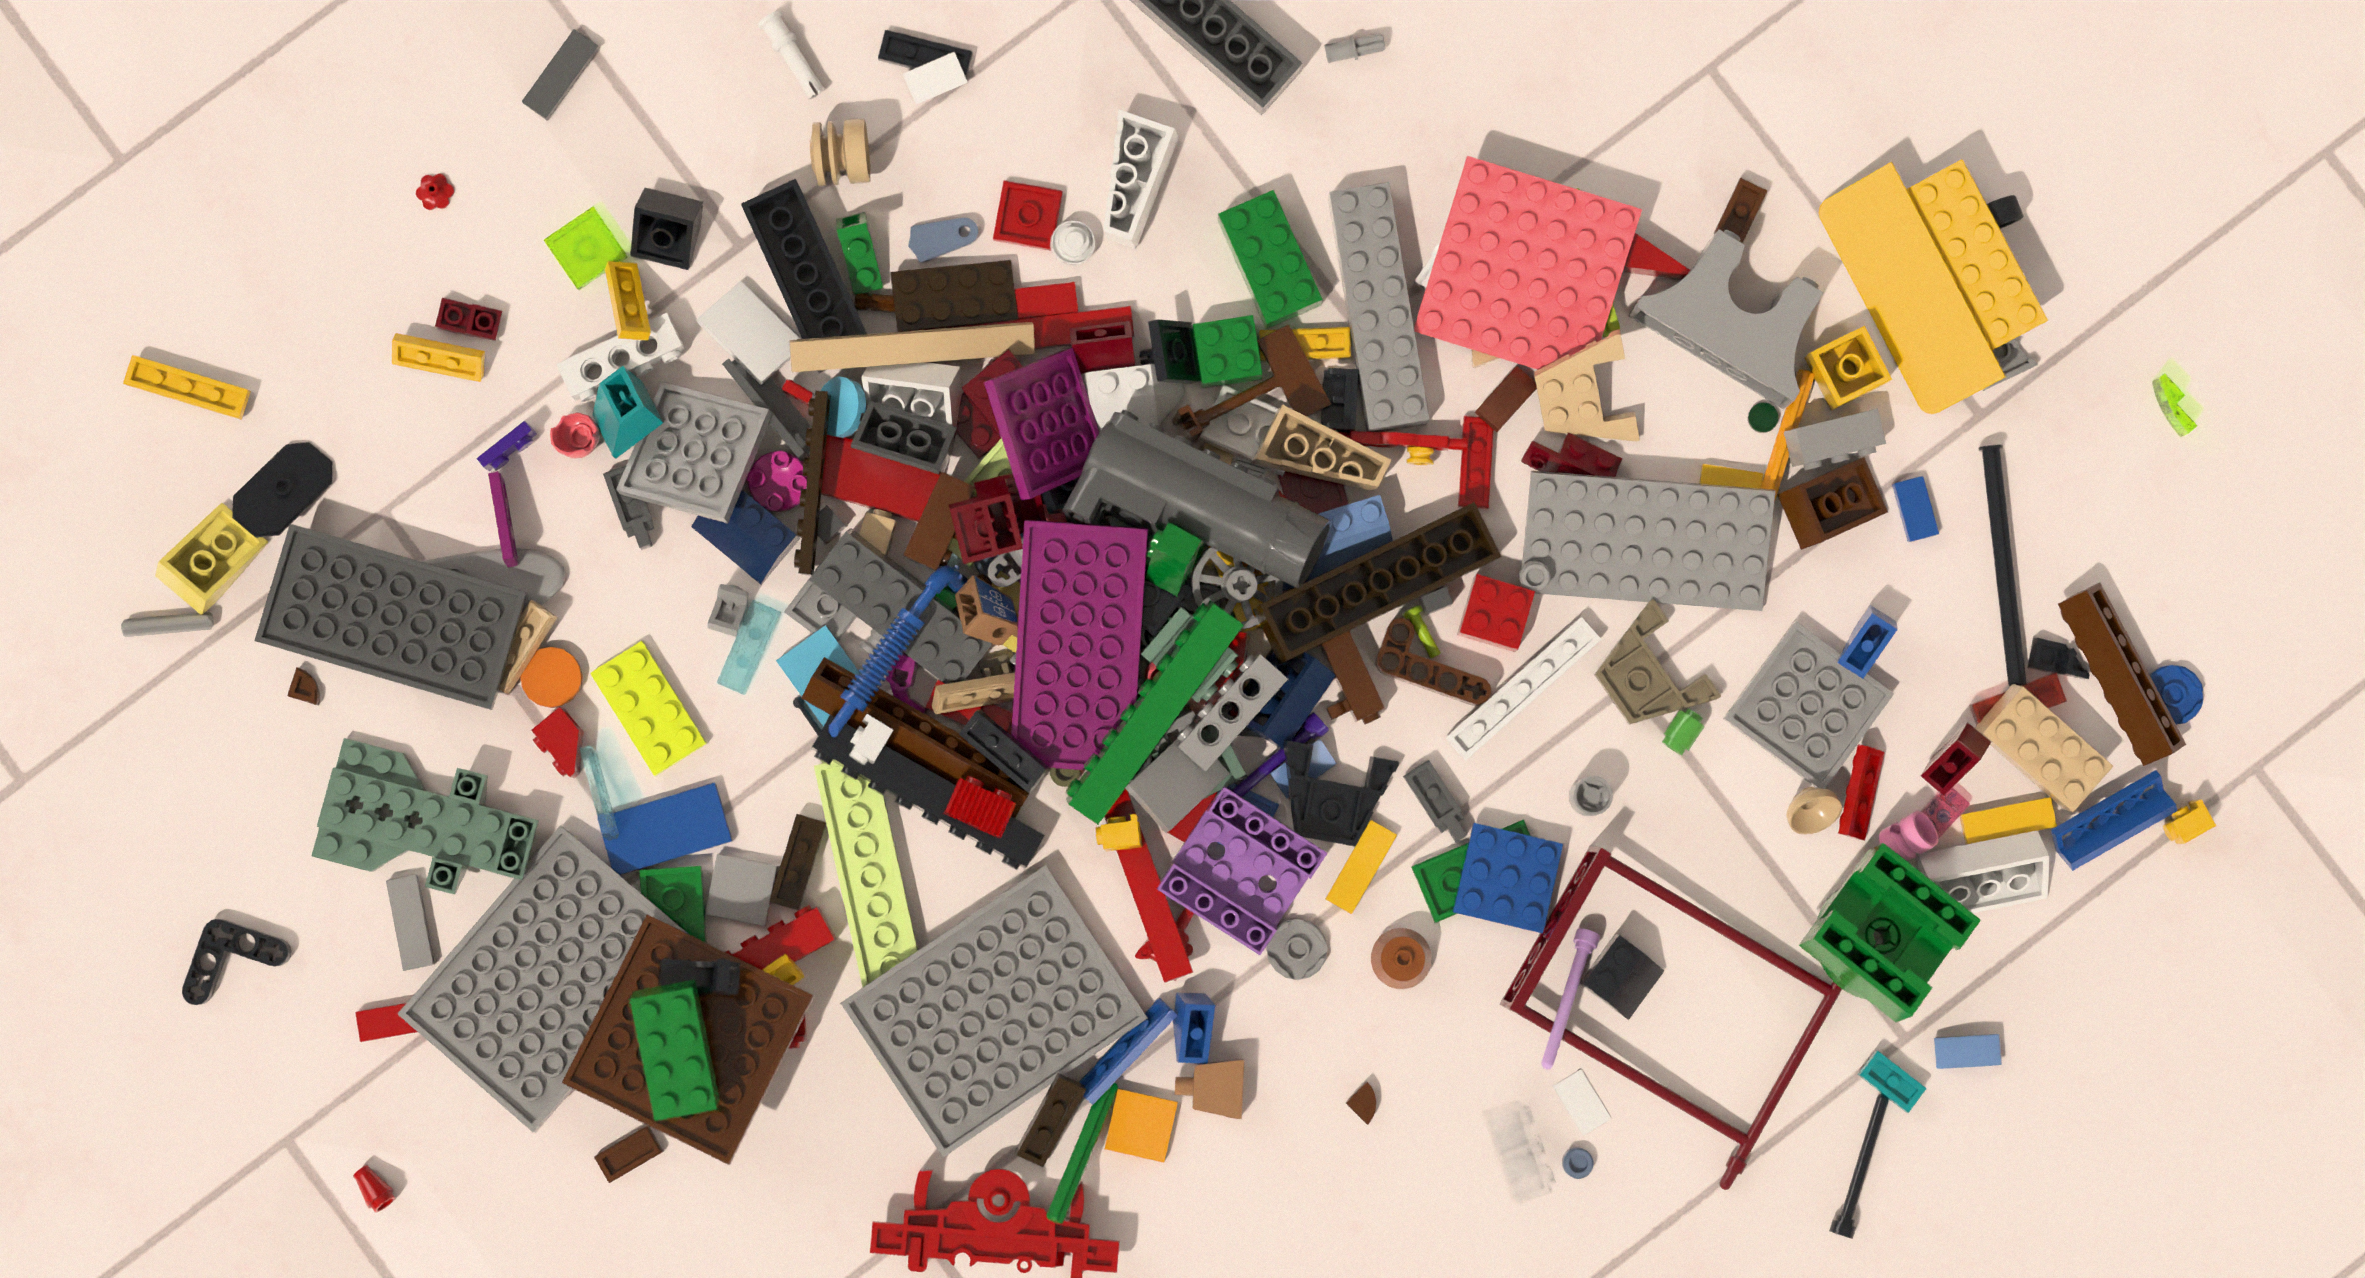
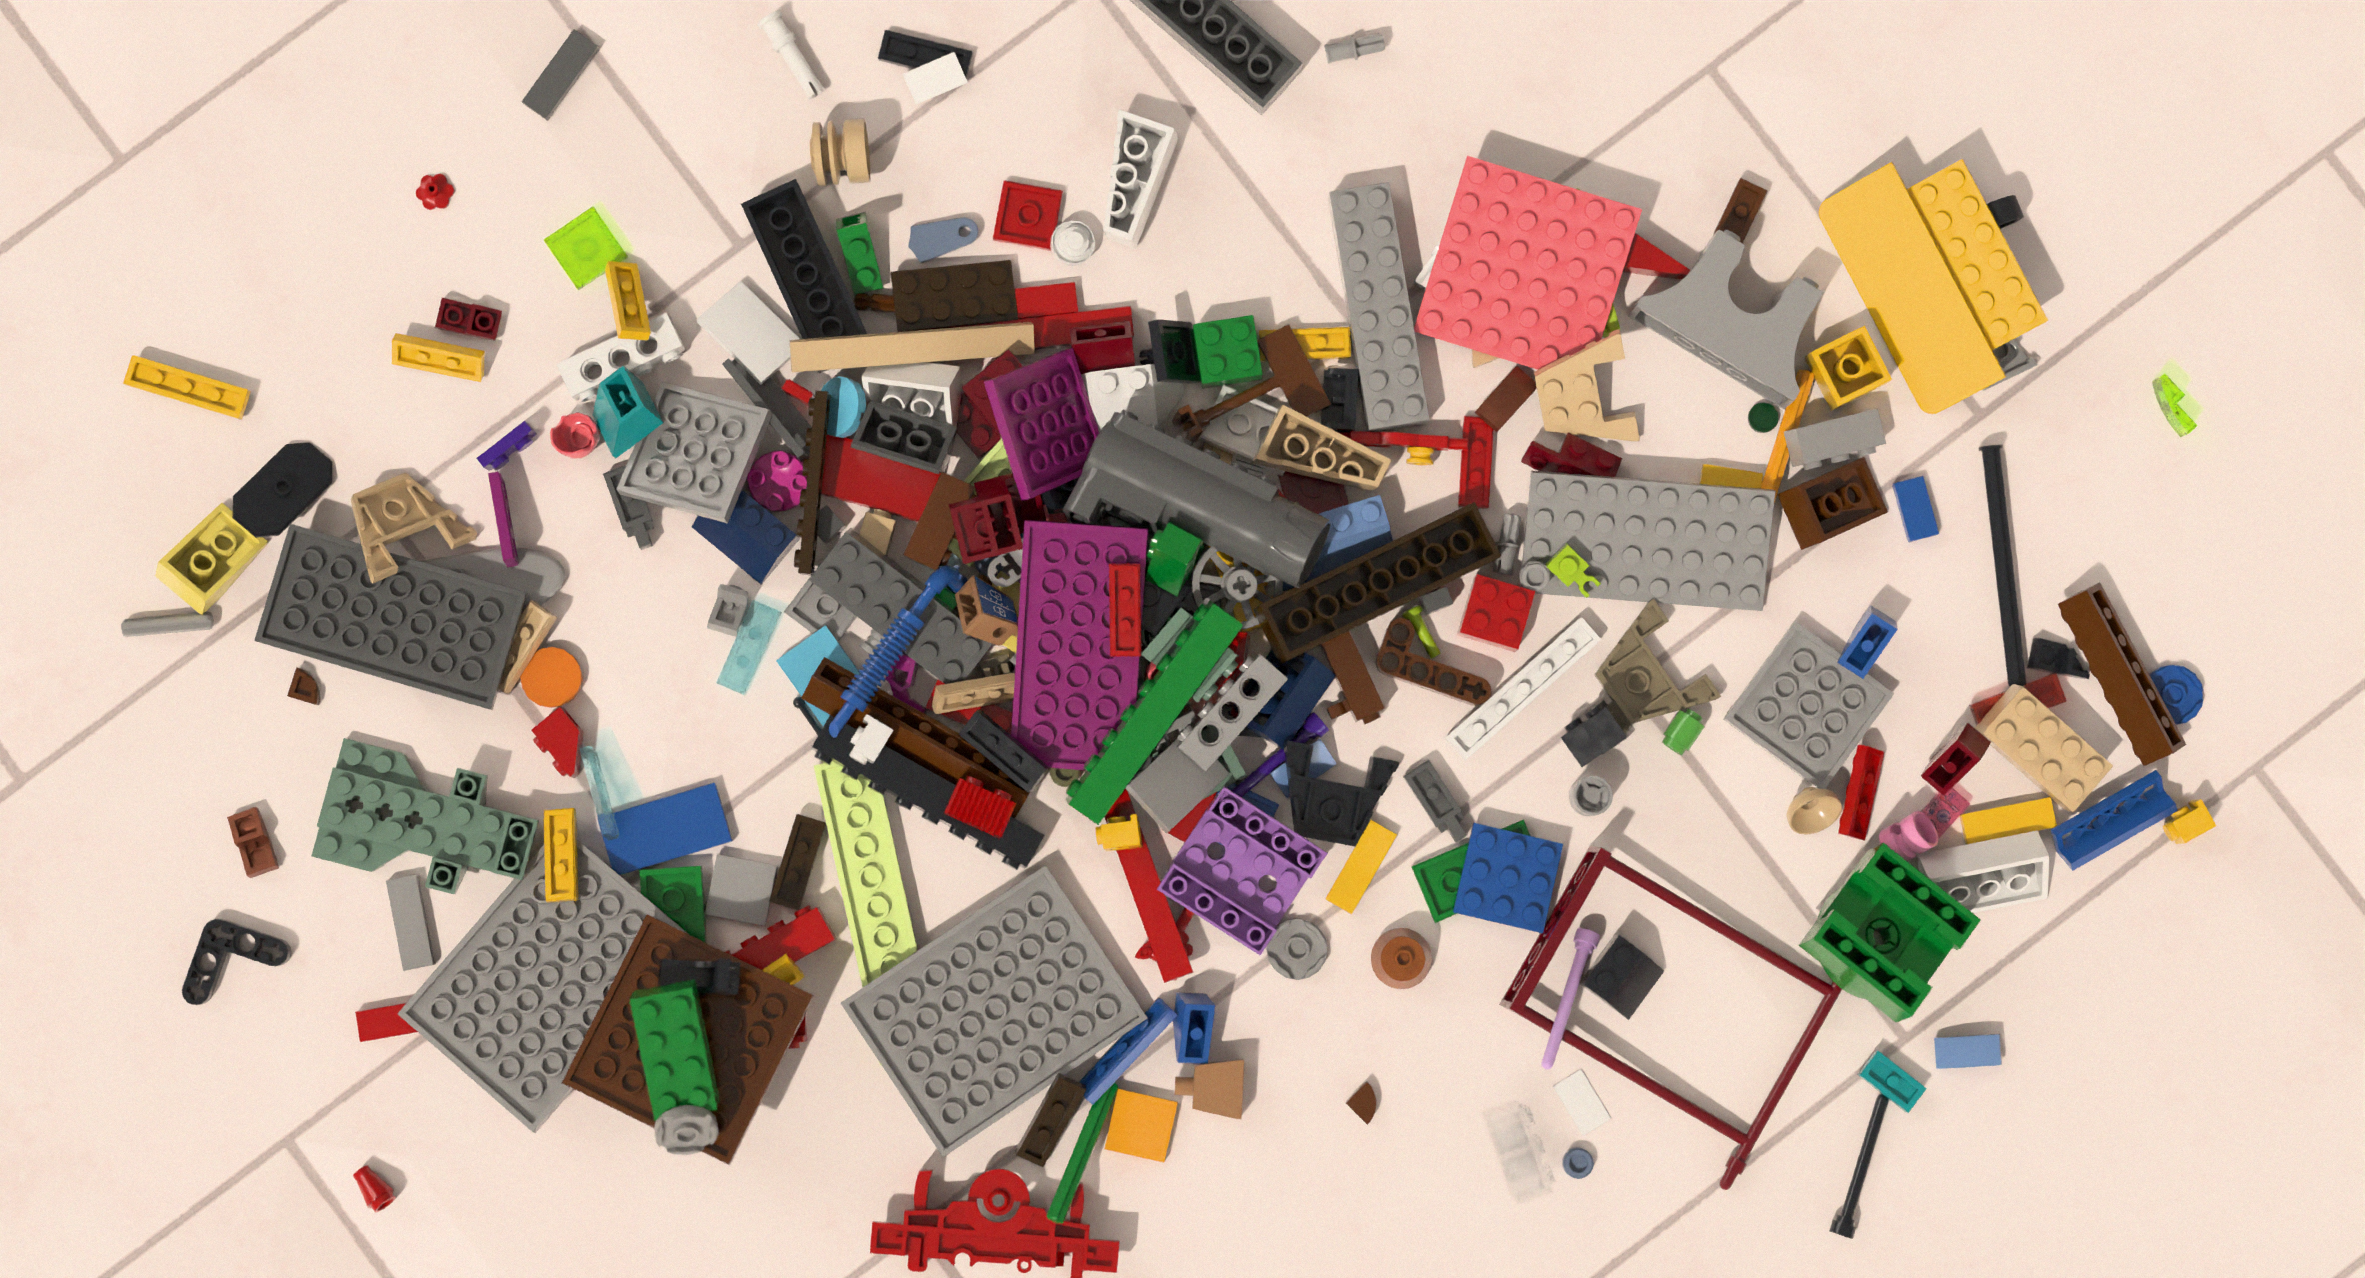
neon yellow plate [590,641,707,776] -> none
reddish brown tile [594,1125,664,1183] -> none
black slope [630,187,703,270] -> none
green brick [1217,190,1323,329] -> none
none -> copper slope [227,807,279,879]
none -> tan wing [351,473,477,584]
none -> yellow tile [543,808,579,903]
none -> light grey tile [654,1105,718,1155]
none -> red tile [1109,563,1142,657]
none -> light grey axle [1493,514,1521,575]
none -> lime plate [1545,543,1601,598]
none -> black brick [1561,700,1636,767]

